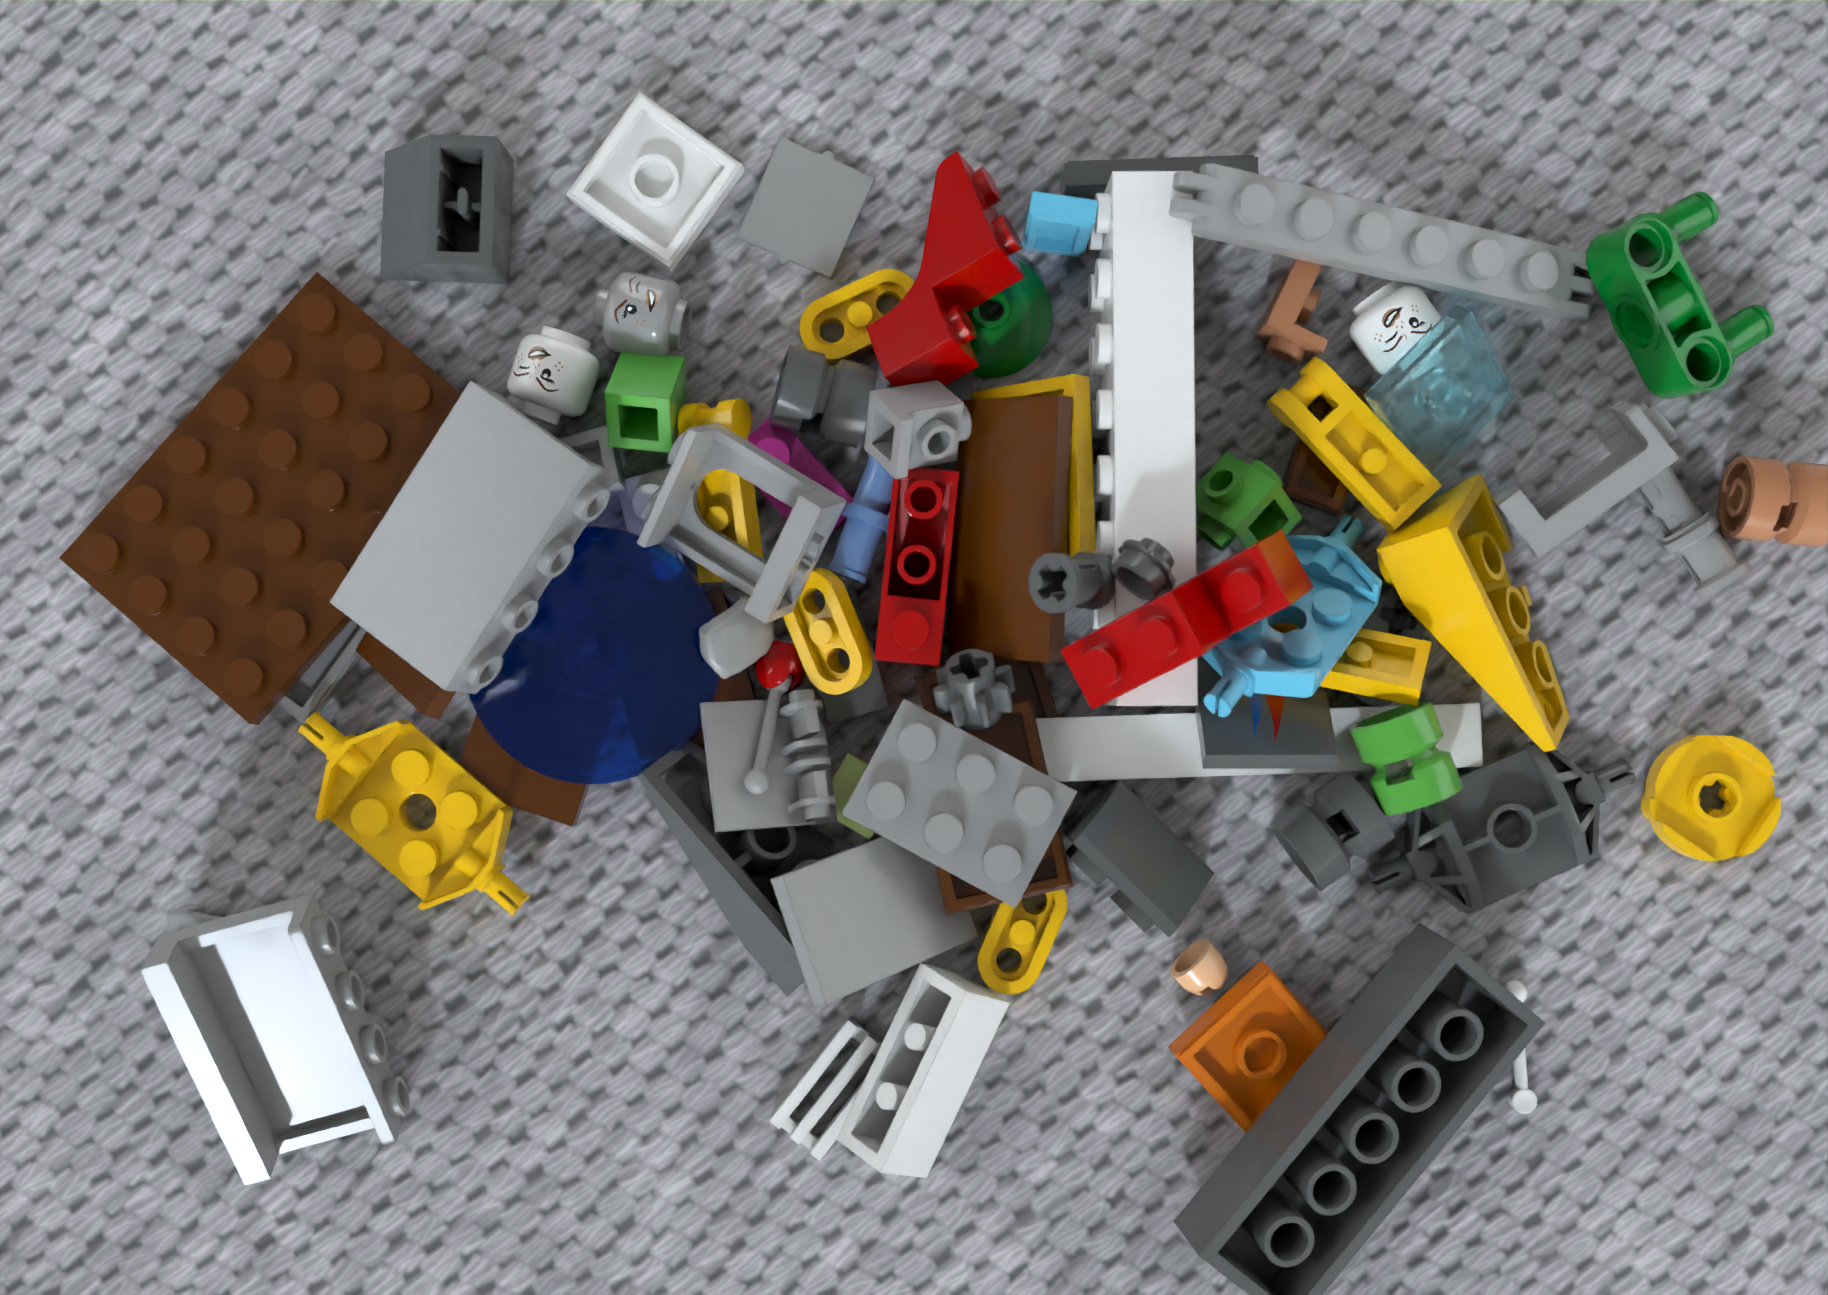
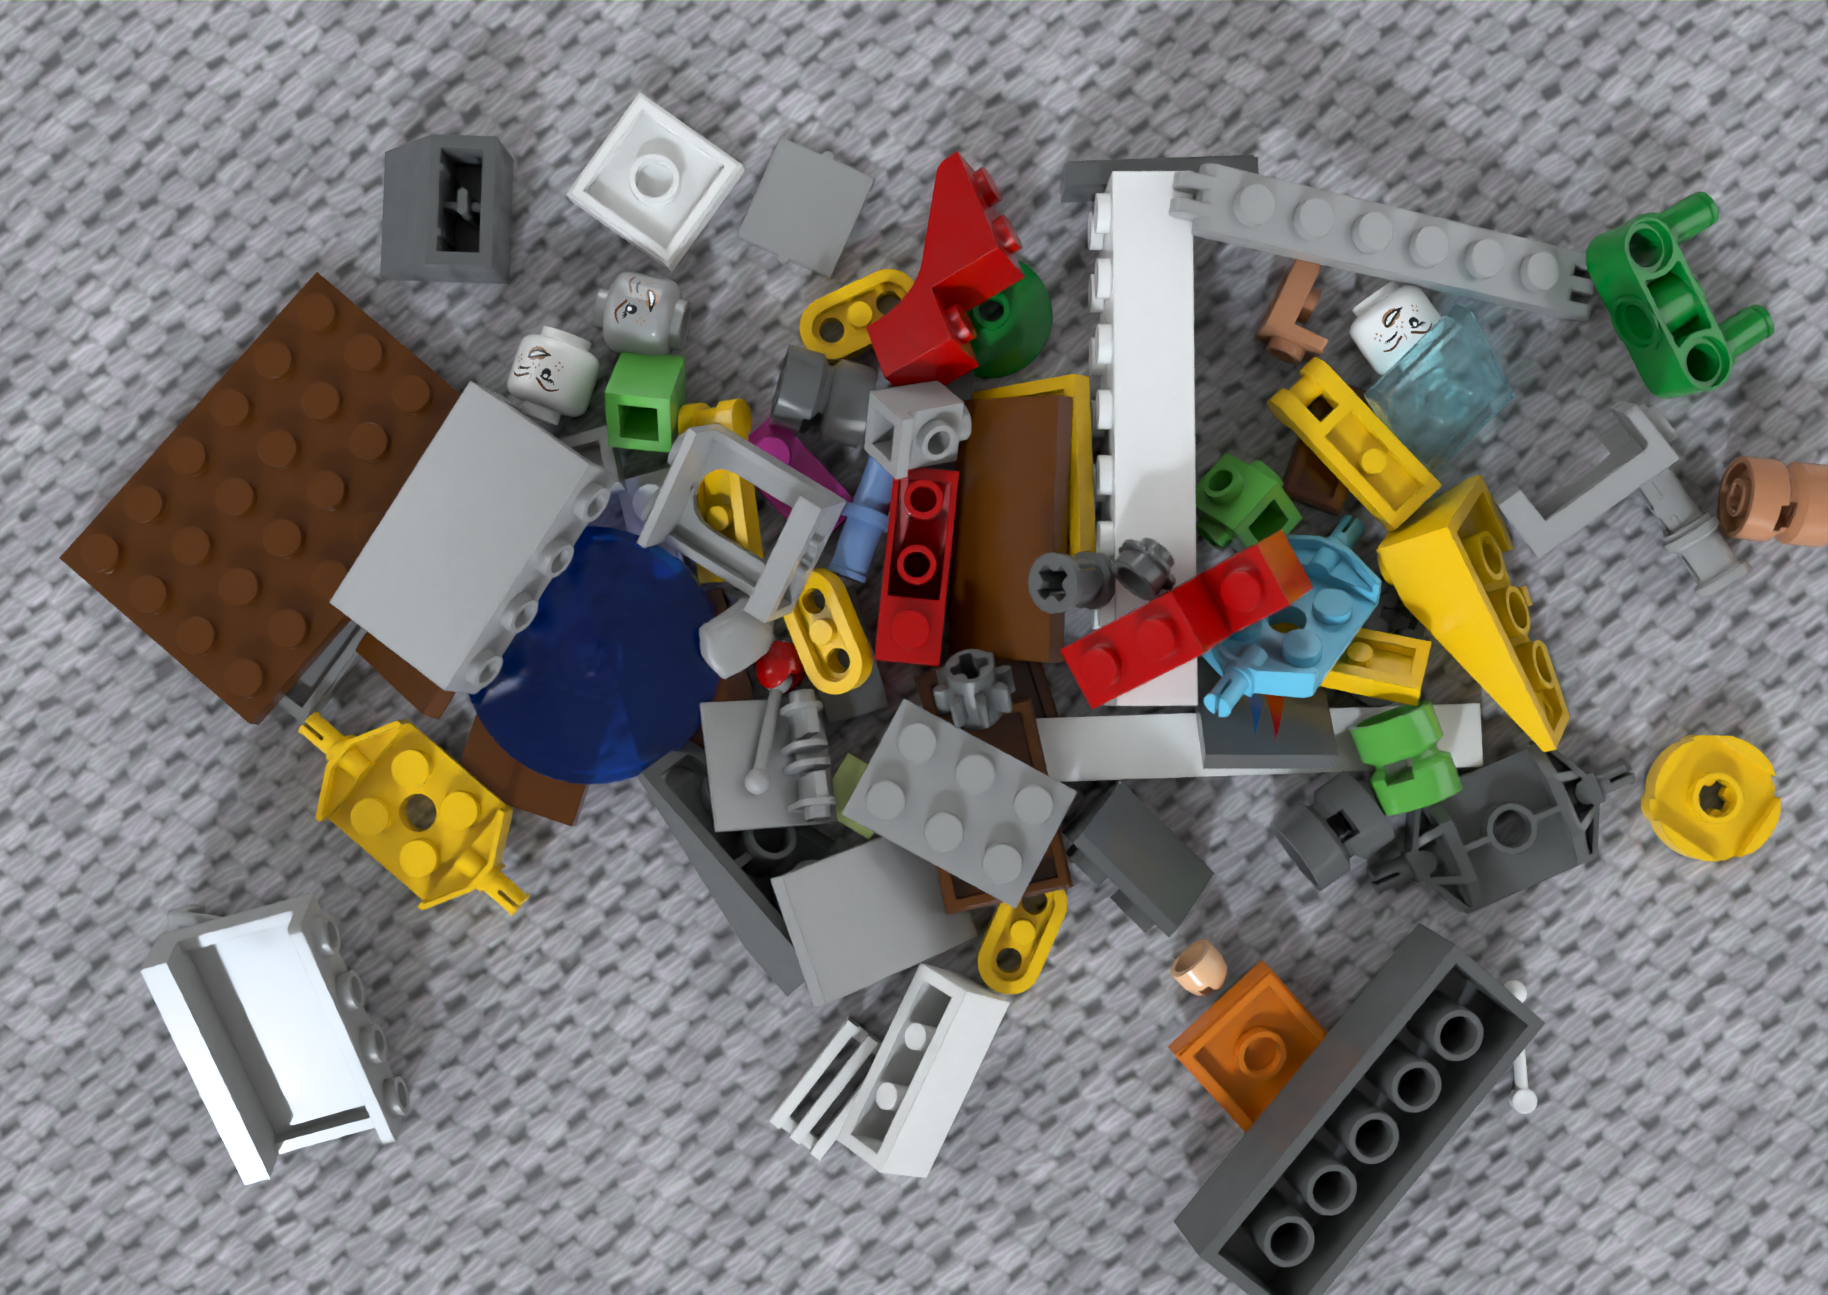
medium azure tile [1022,191,1098,257] -> none

